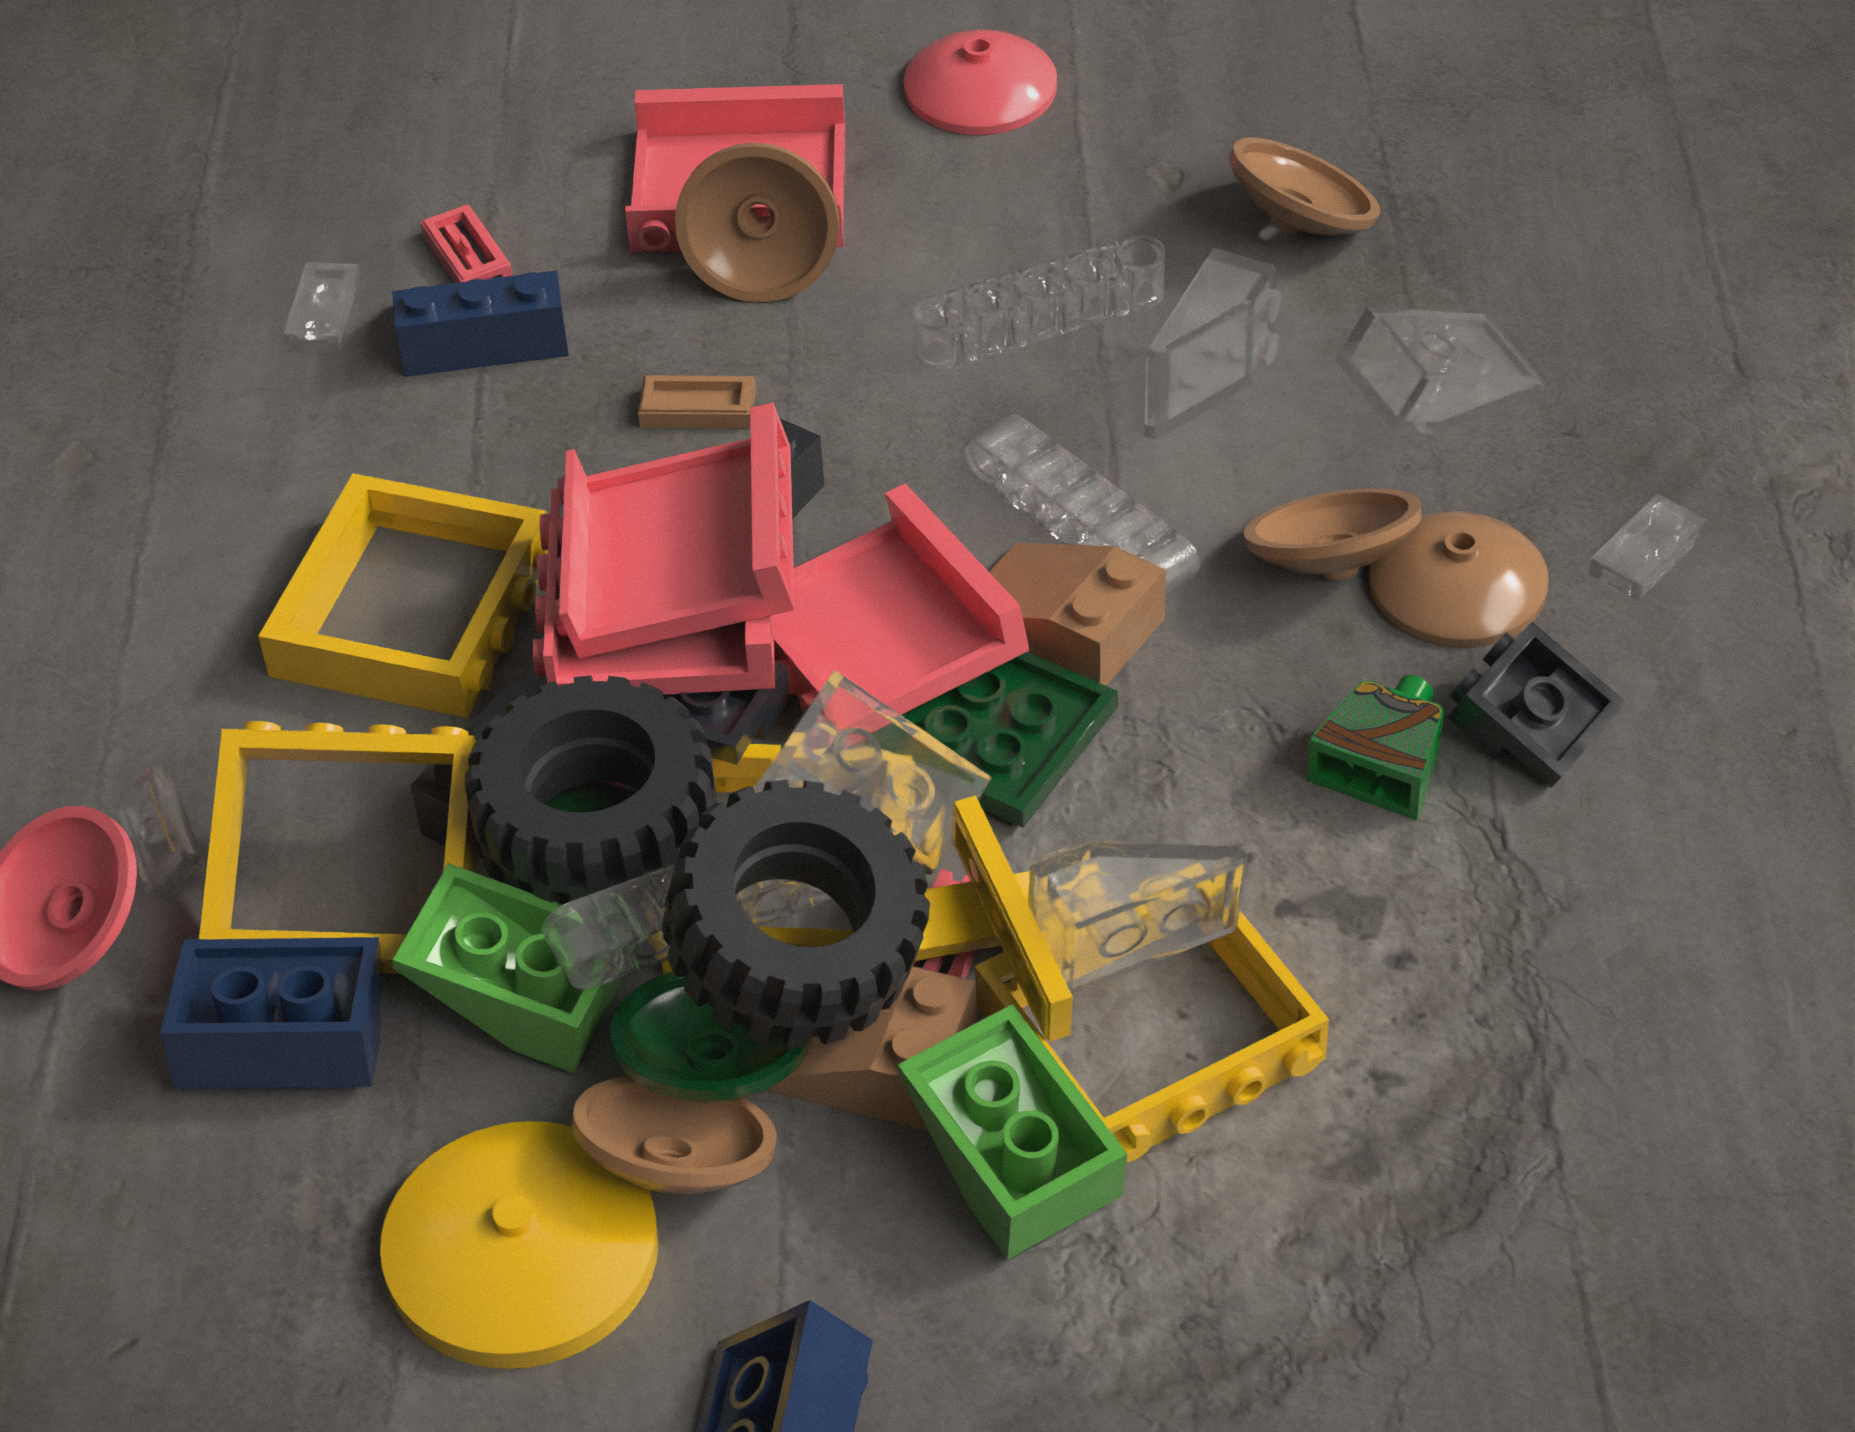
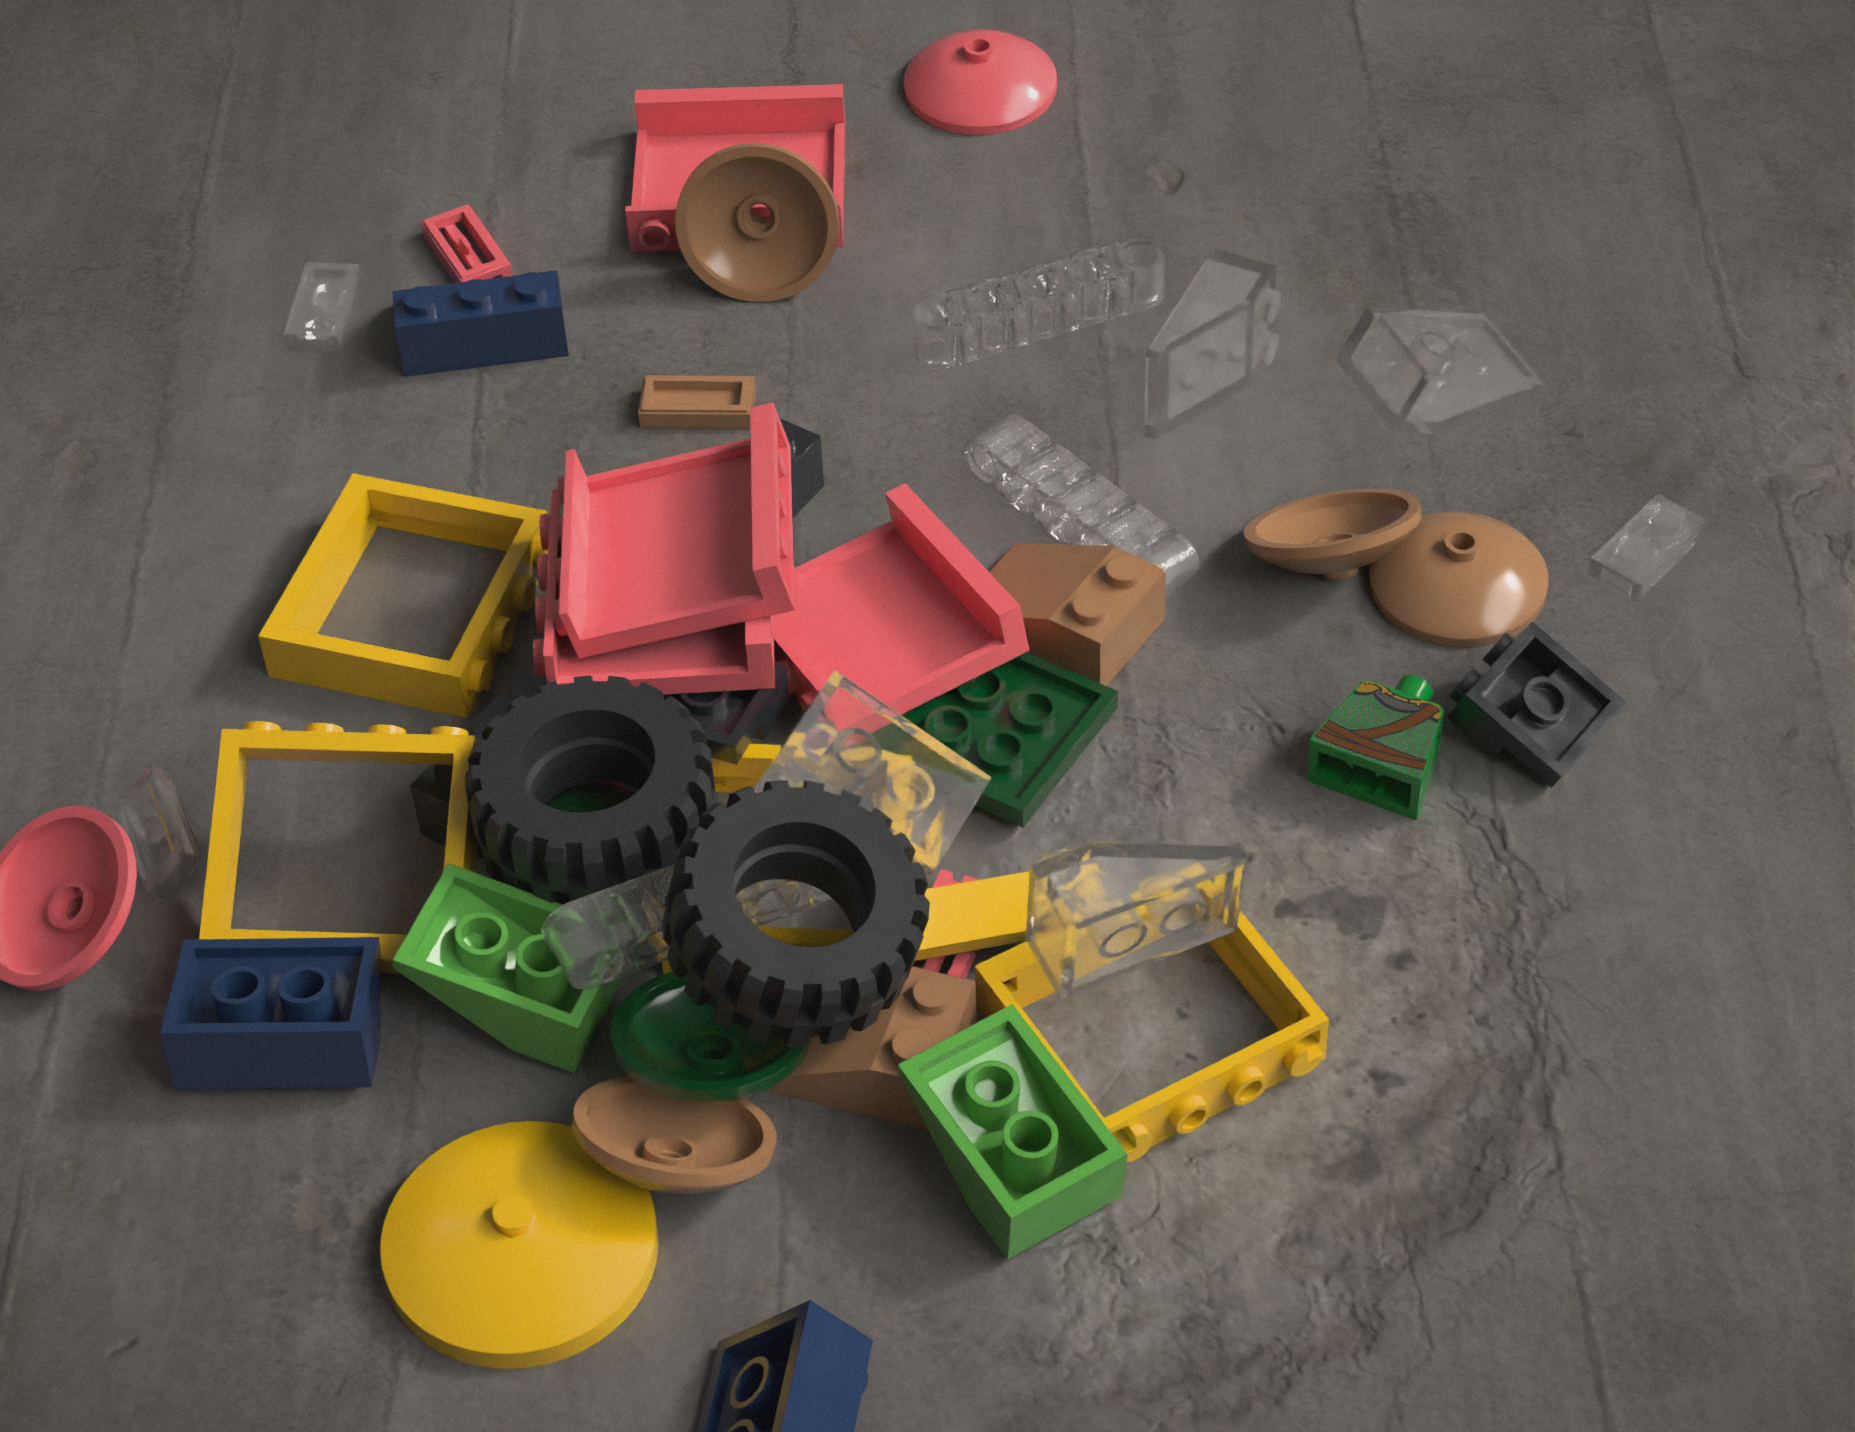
yellow tile [952,795,1073,1042] -> none
medium nougat dish [1229,137,1380,235] -> none

